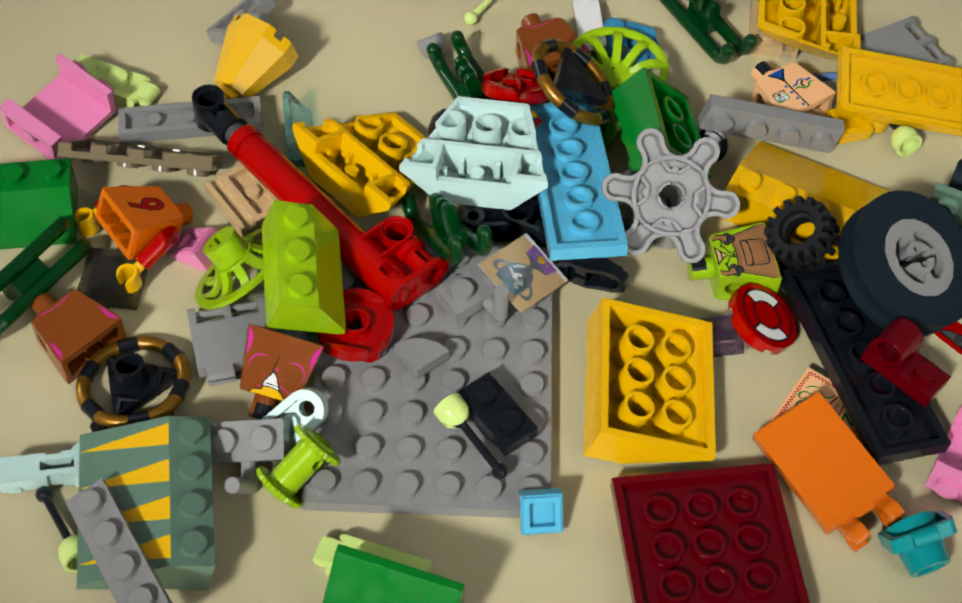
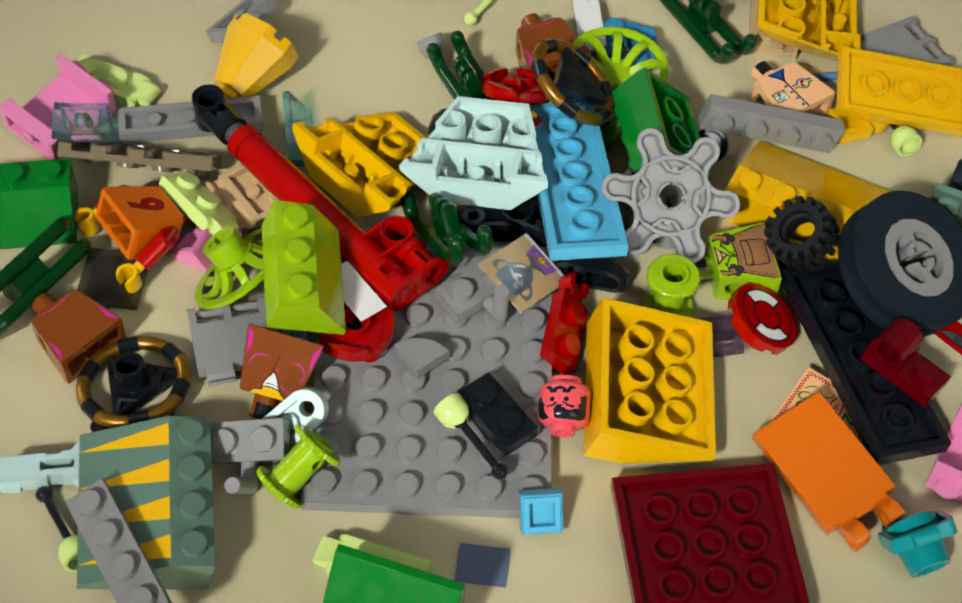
none -> clear light blue slope [51,102,120,142]
none -> yellowish green hinge [158,172,239,235]
none -> white sticker [341,261,387,322]
none -> sand blue sticker [455,543,510,587]
none -> coral head [538,375,591,438]
none -> red plate [540,272,589,375]
none -> lime hose [641,254,701,318]

